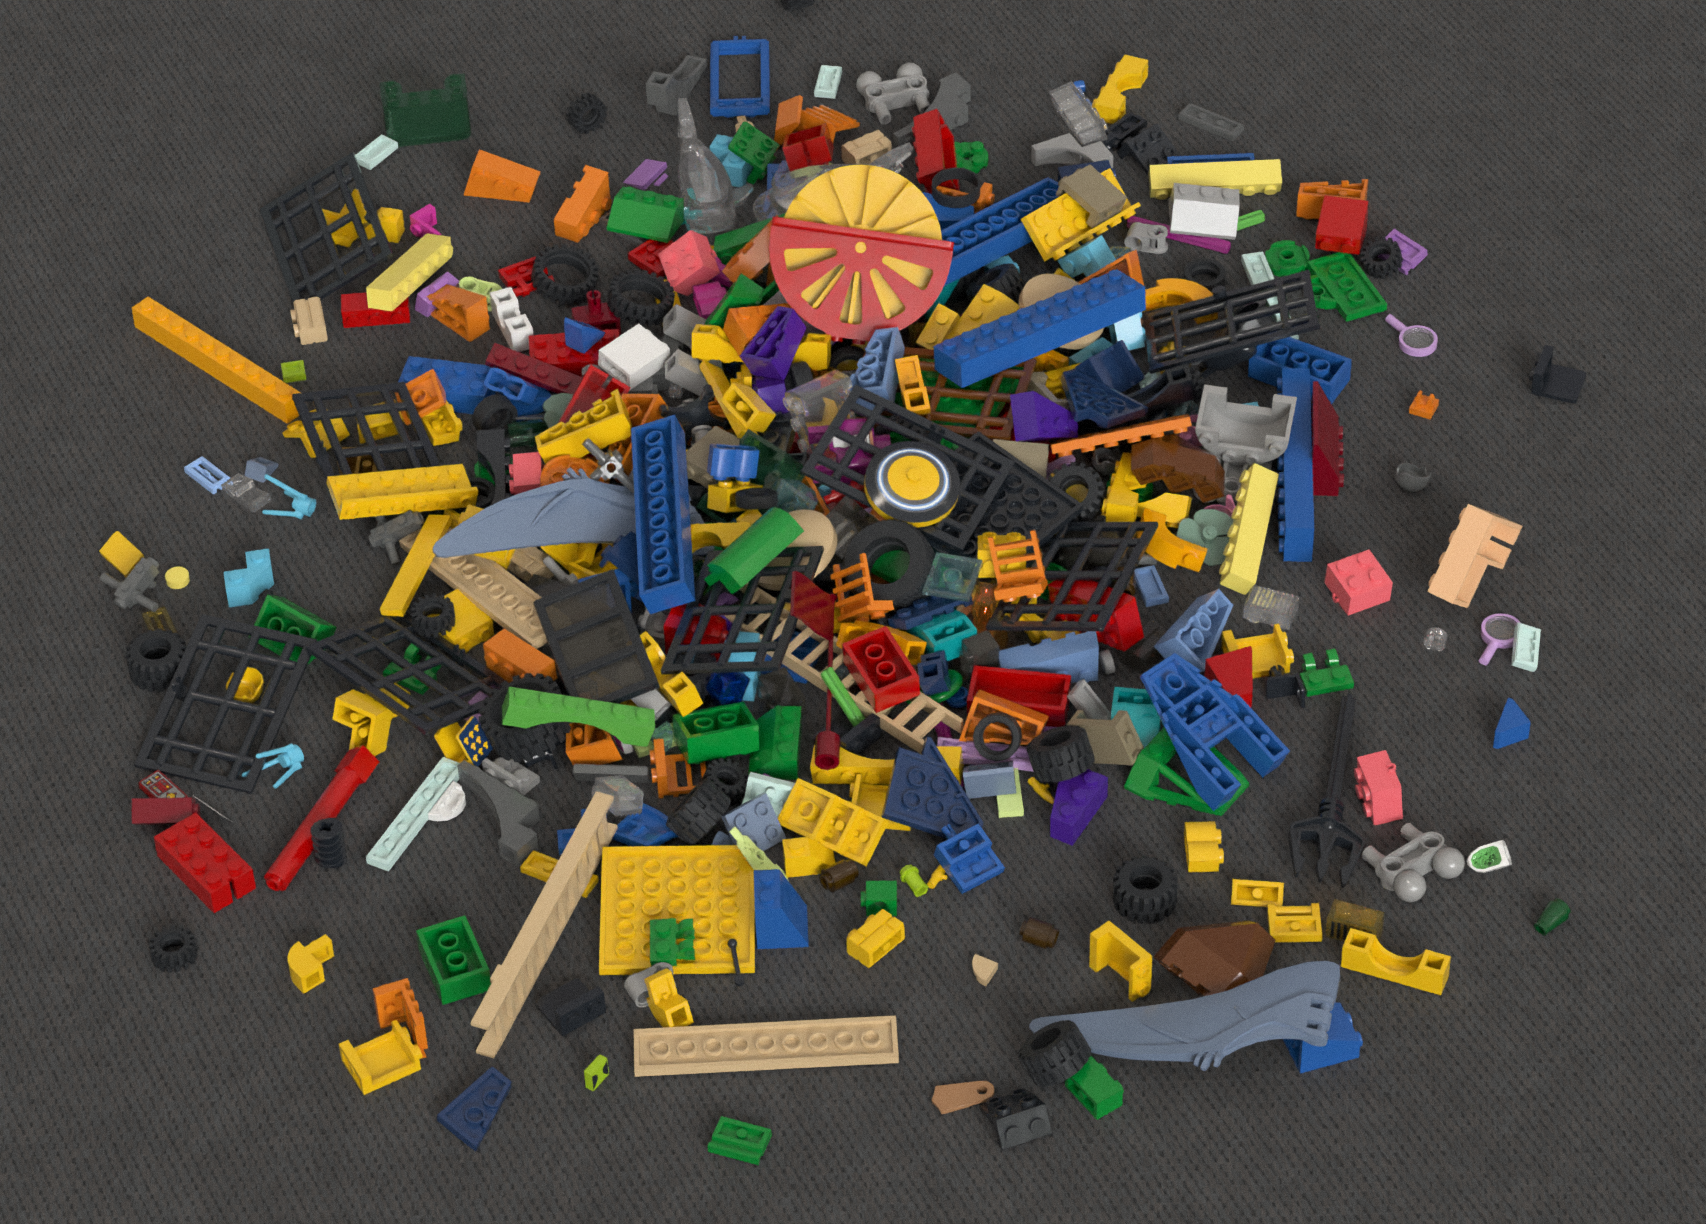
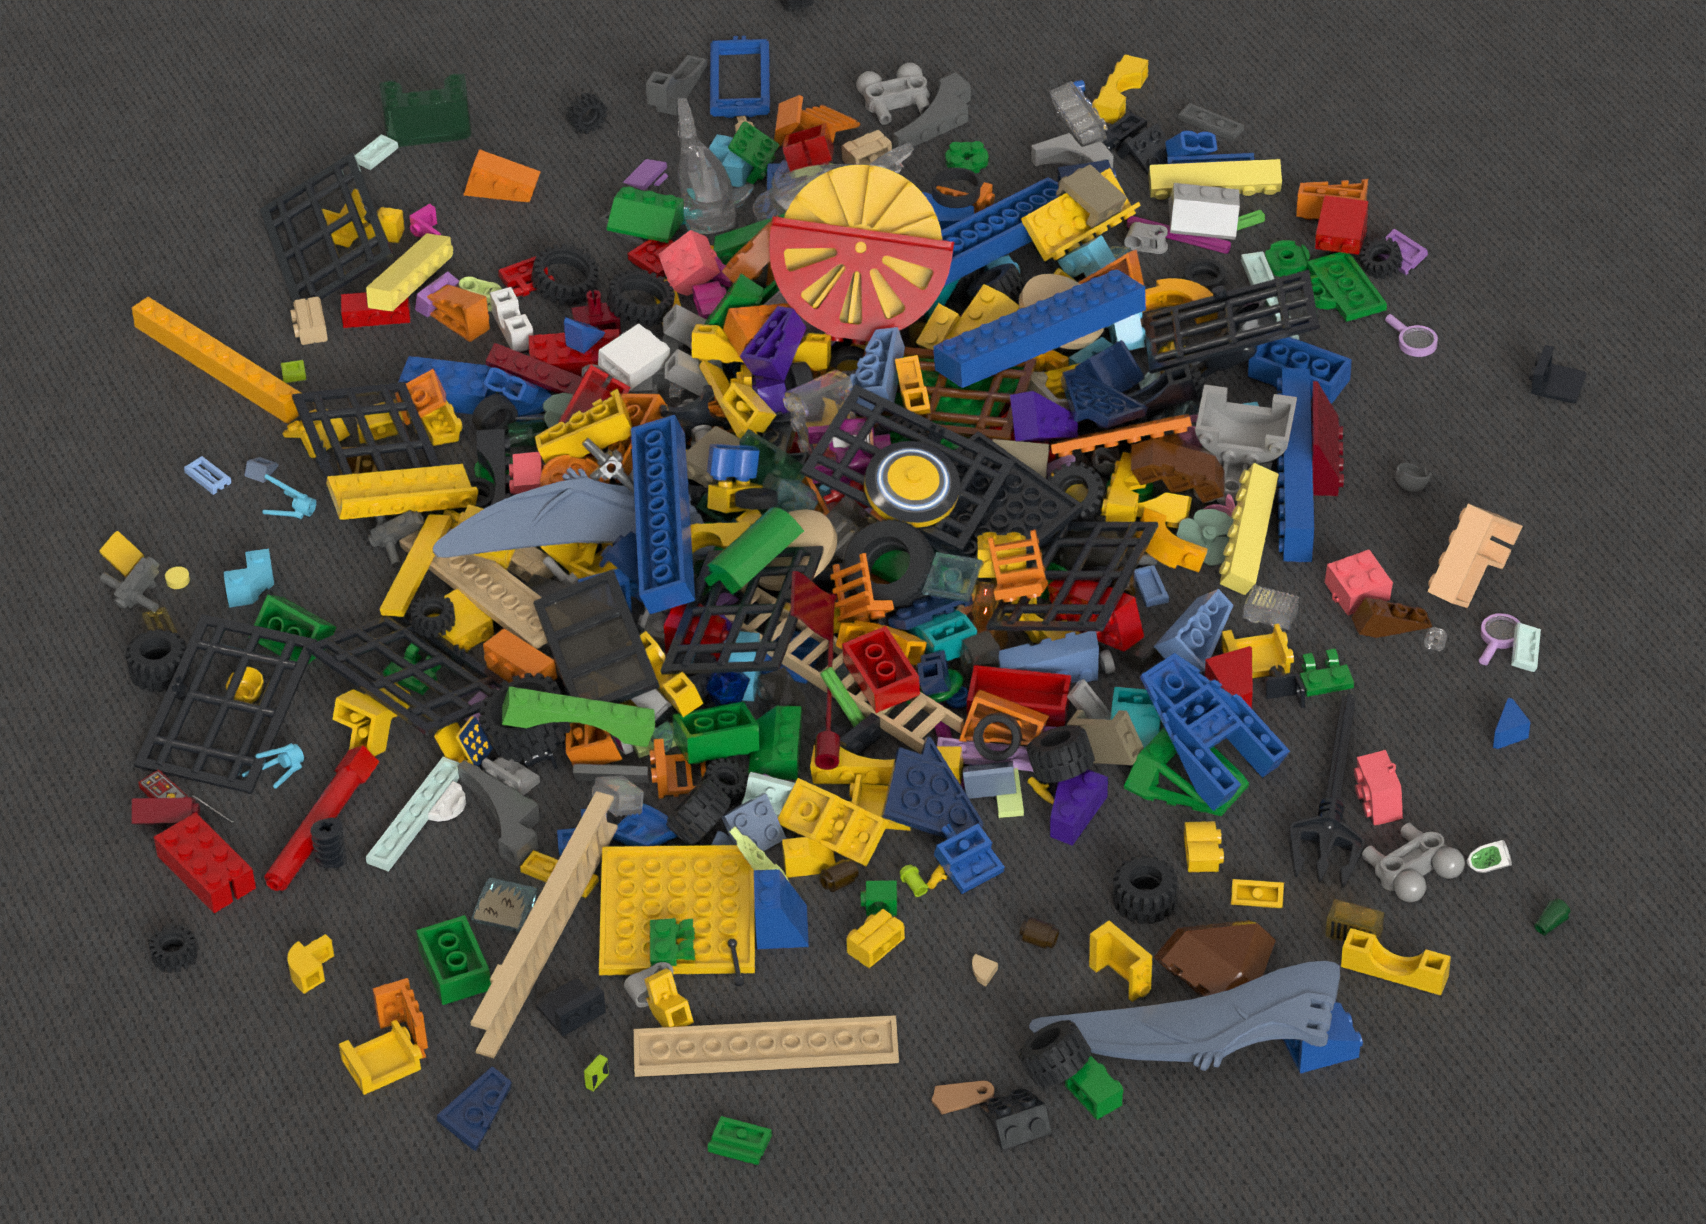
clear slope [221,473,272,513] -> none
orange wedge [554,165,612,243] -> none
light aqua plate [814,65,842,99] -> none
red piece [912,109,960,196] -> none
yellow plate [1267,903,1322,942] -> none
orange tile [1409,390,1439,420] -> none
none -> slope [471,878,538,932]
none -> blue brick [1165,131,1217,157]
none -> reddish brown slope [1352,597,1432,638]

